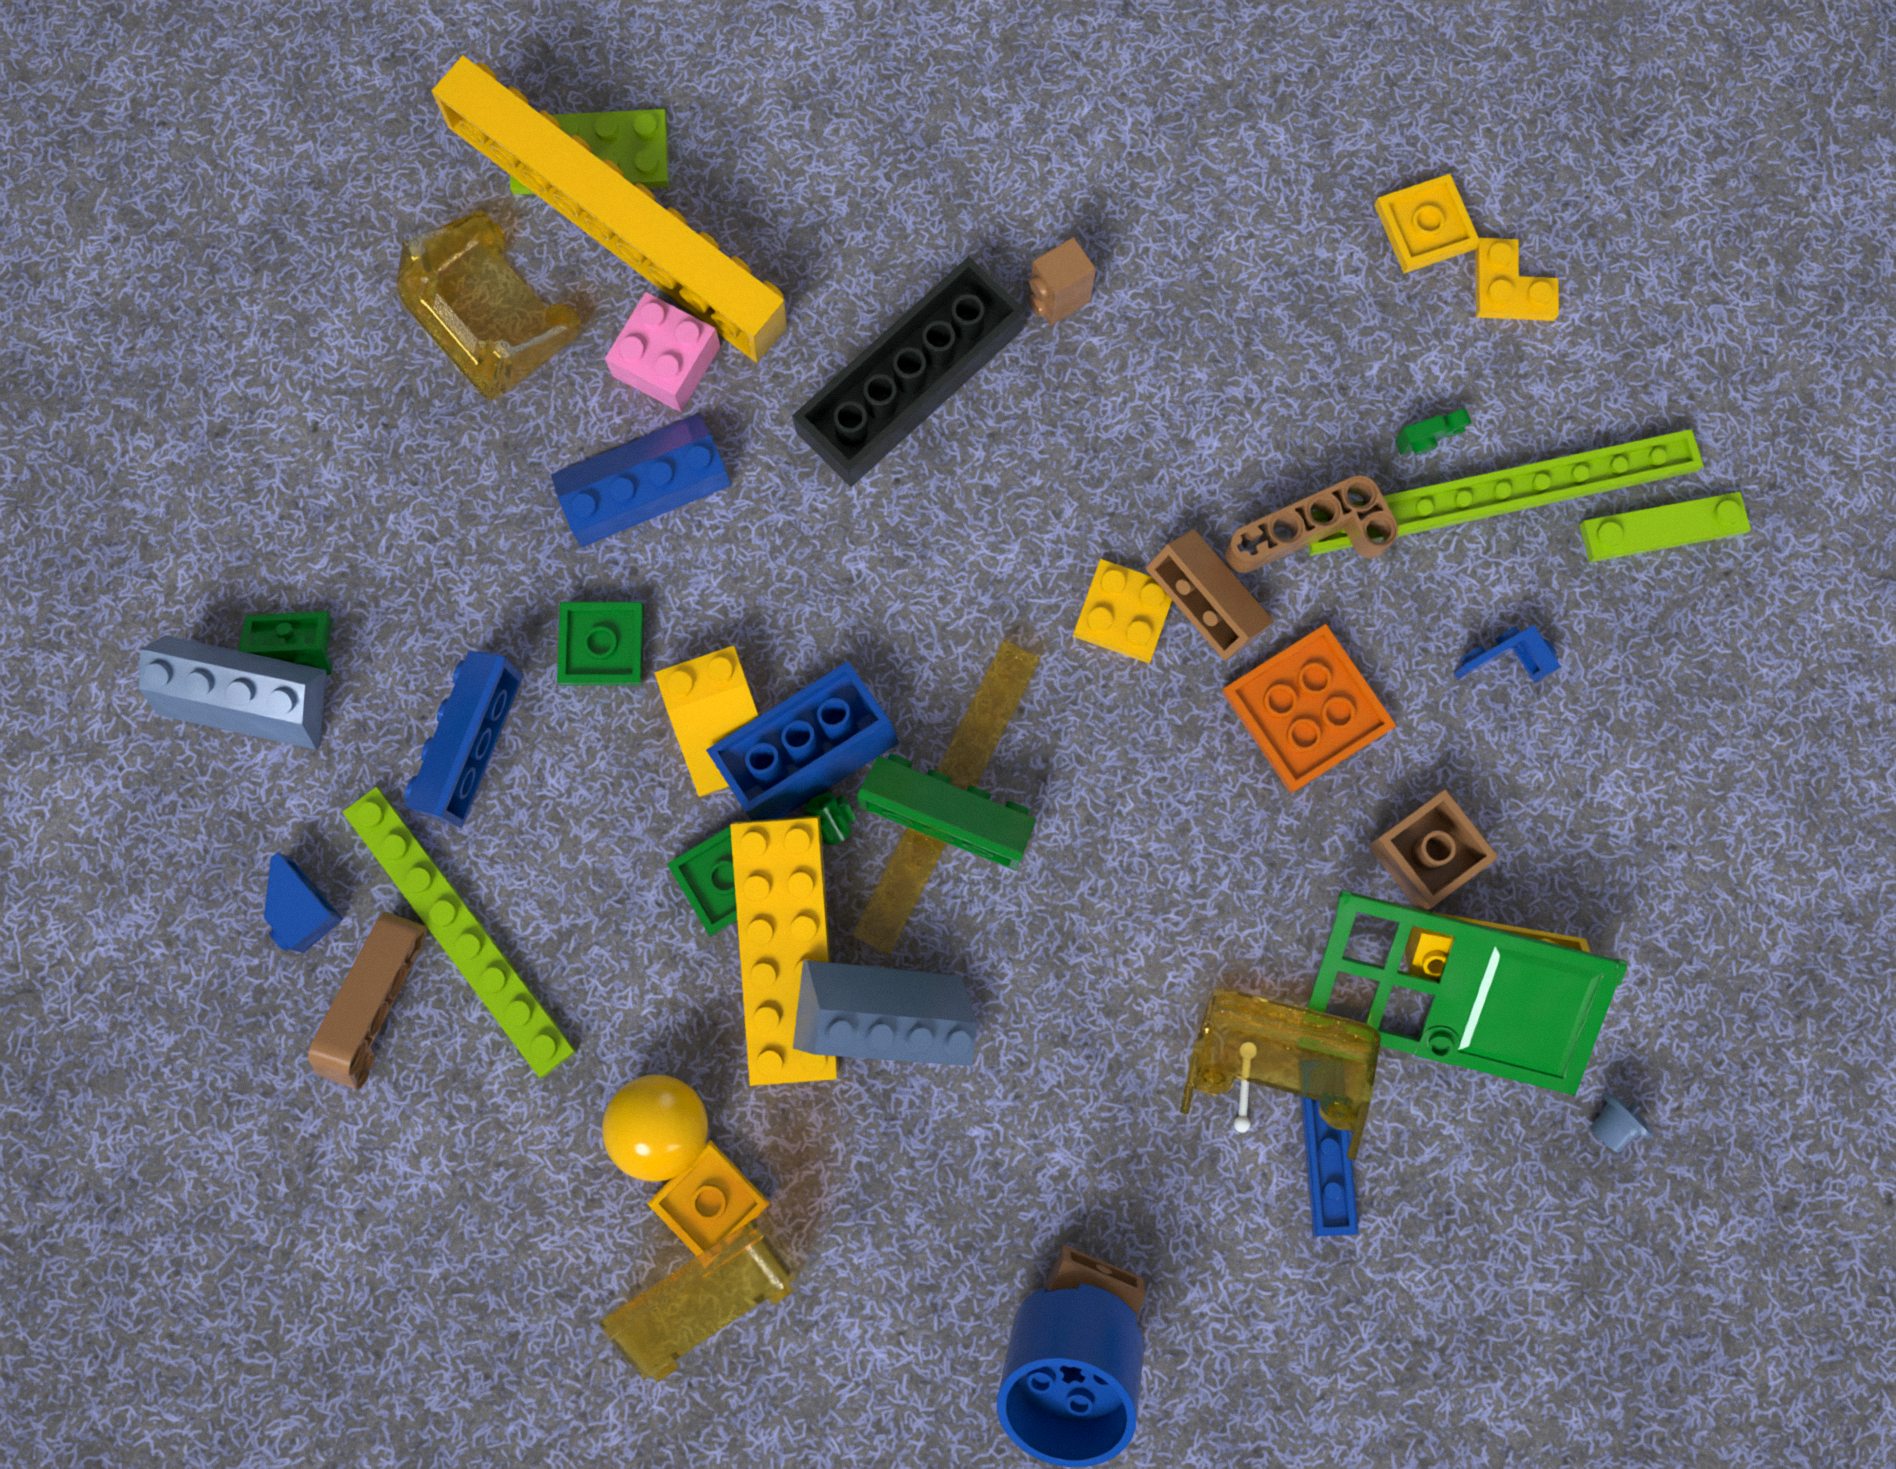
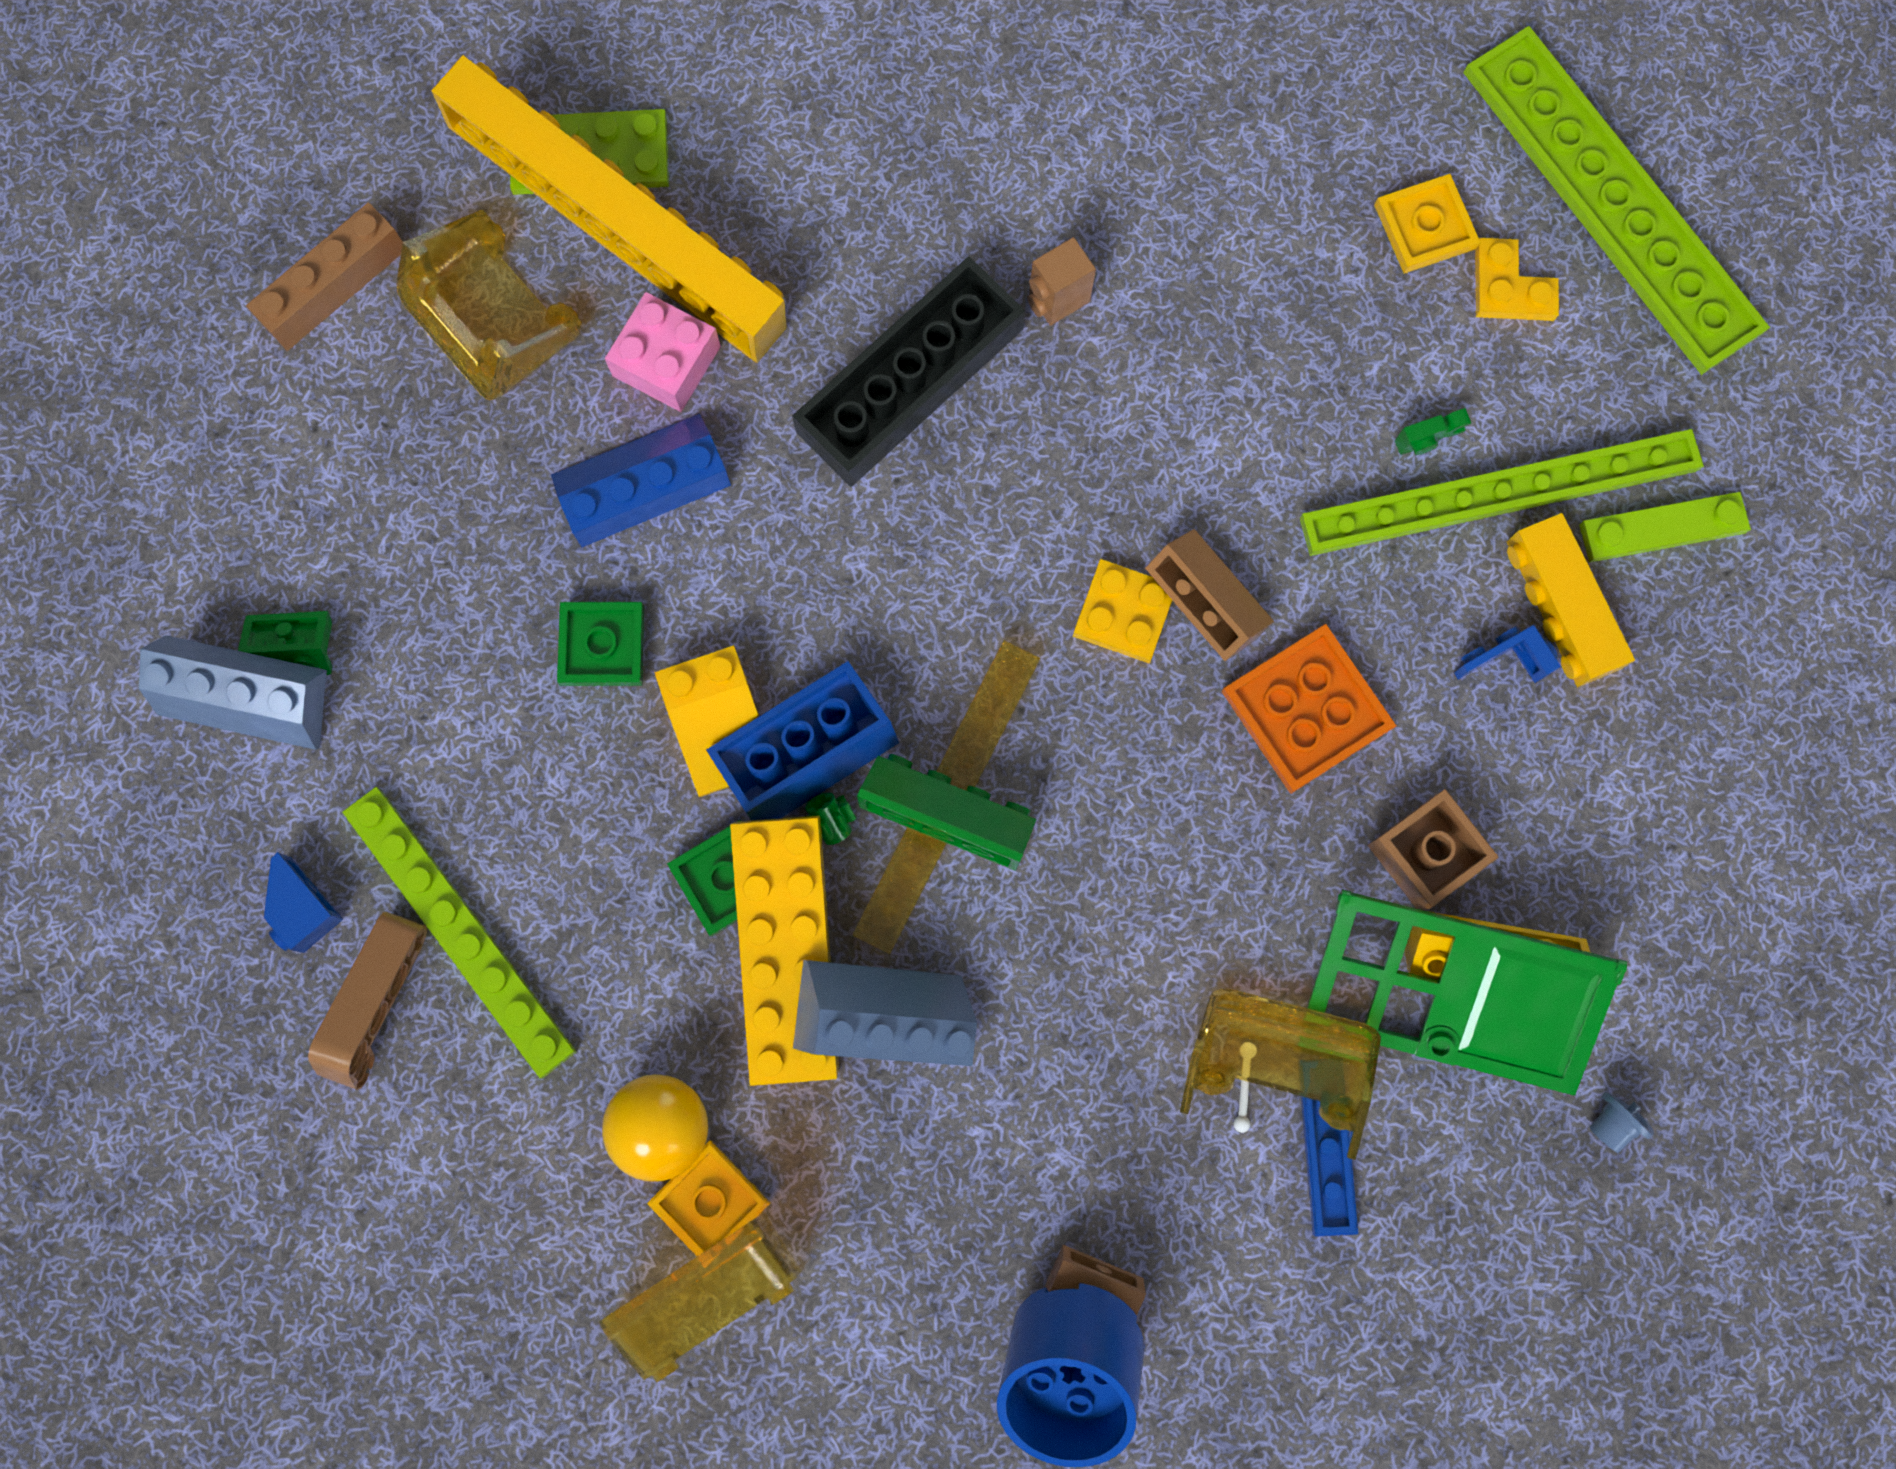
blue slope [405,651,524,829] -> none
medium nougat beam [1225,475,1398,573] -> none
none -> medium nougat brick [245,202,407,351]
none -> lime plate [1463,26,1770,375]
none -> yellow brick [1507,513,1635,688]

